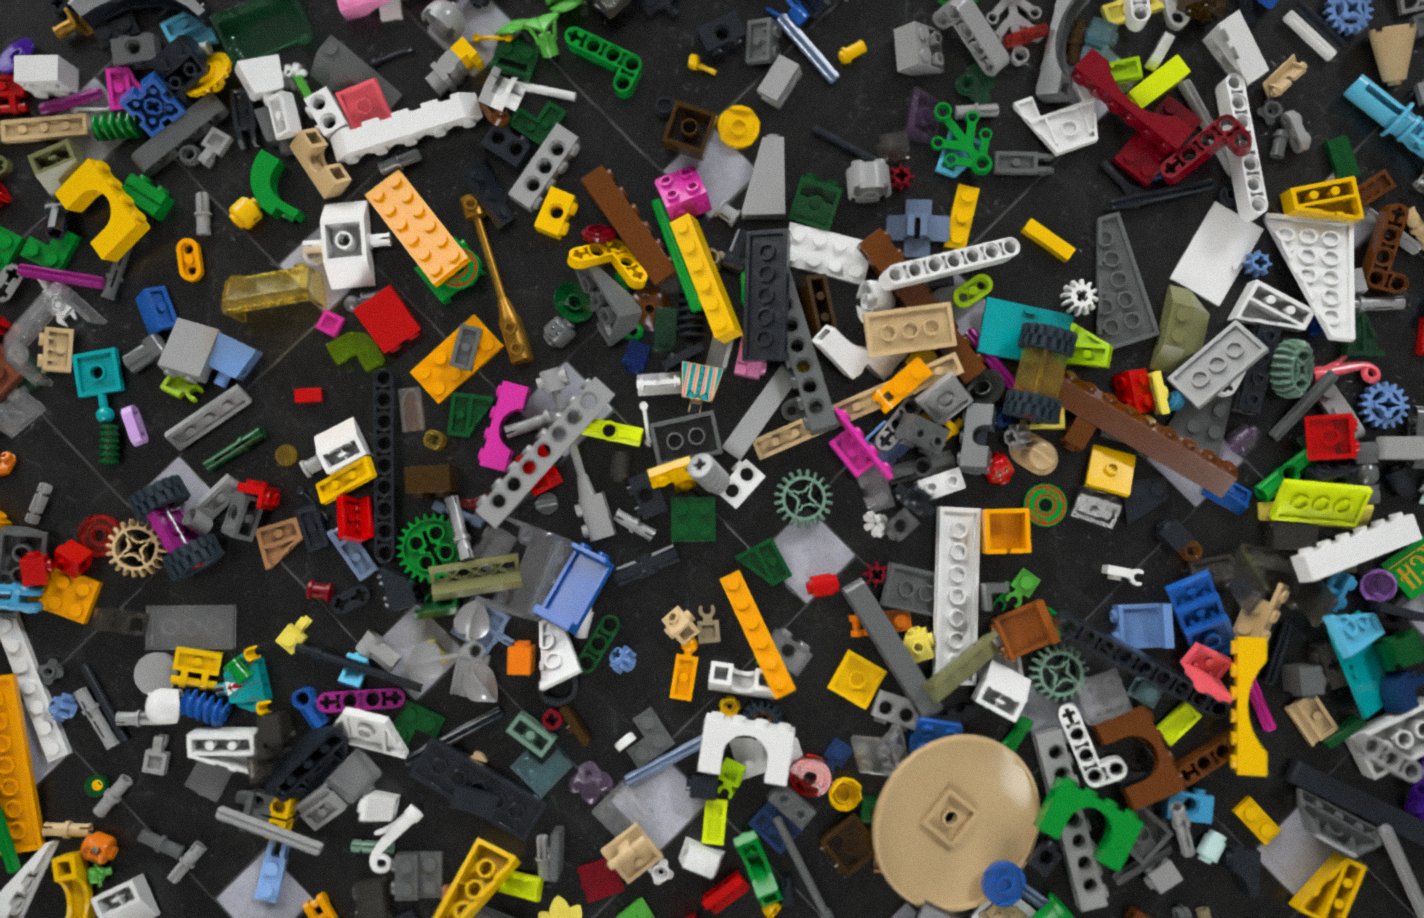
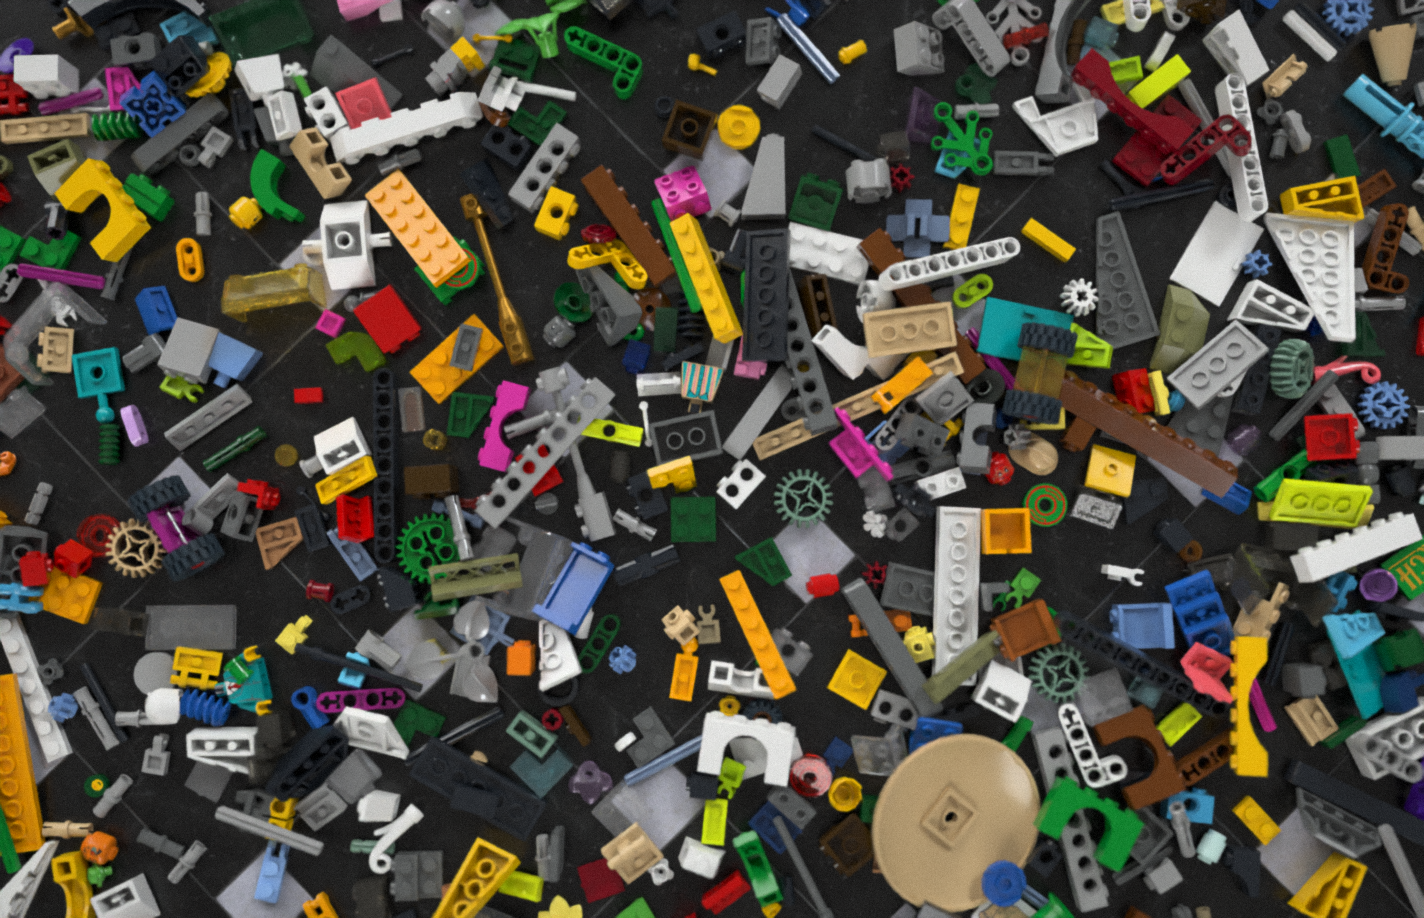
light grey piece [687,453,730,495] -> none

